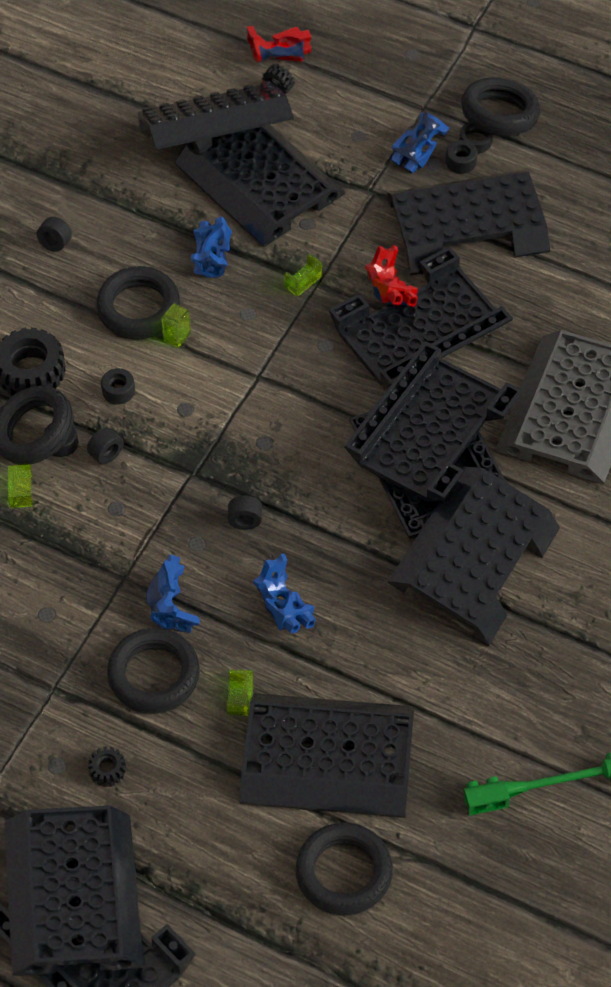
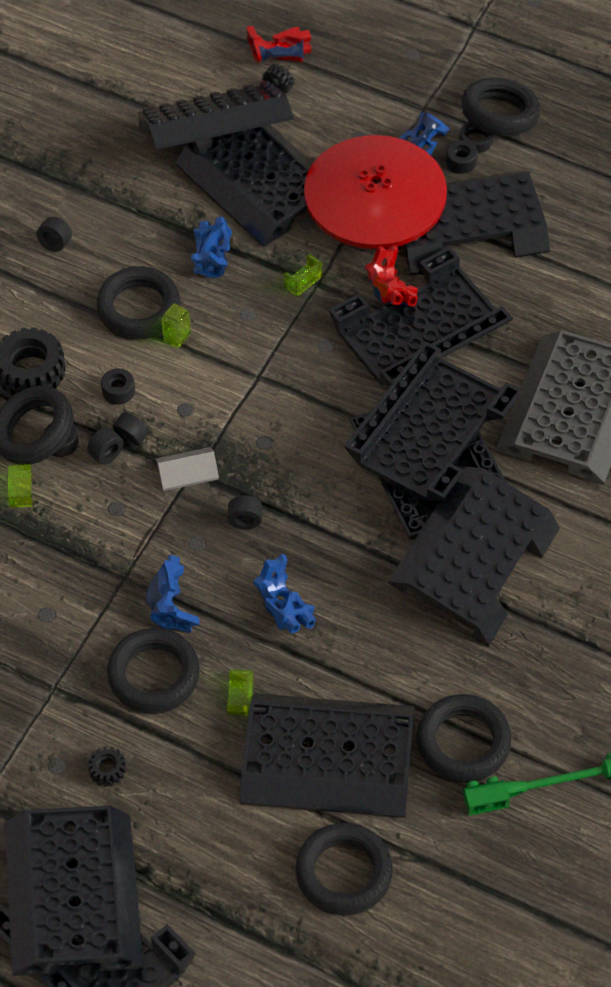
none -> black tyre [112,412,150,446]
none -> light grey slope [155,447,219,491]
none -> red dish [304,135,447,249]
none -> black tyre [417,694,511,783]

